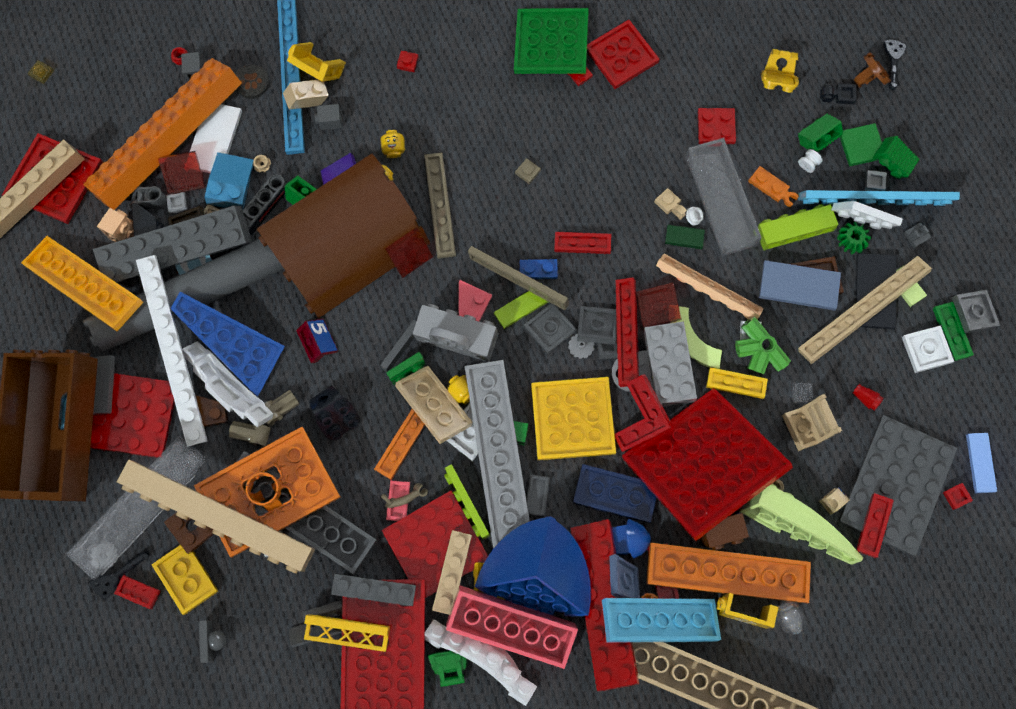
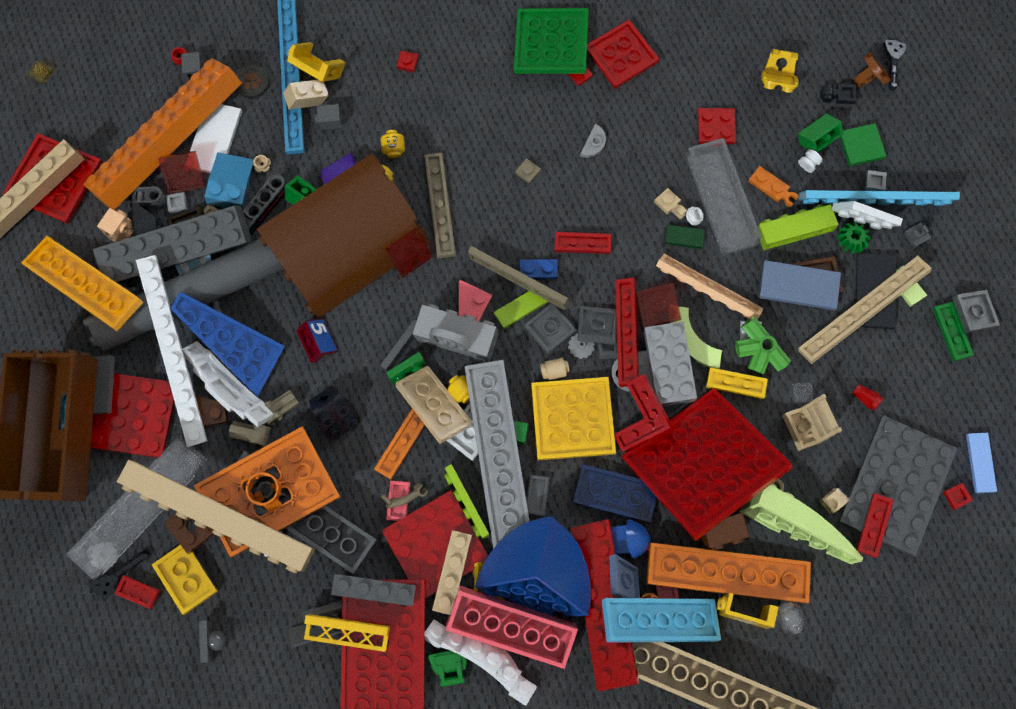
green brick [875,136,920,179] -> none
white plate [902,326,954,373] -> none
none -> tan brick [540,358,569,380]
none -> light grey plate [580,124,606,158]

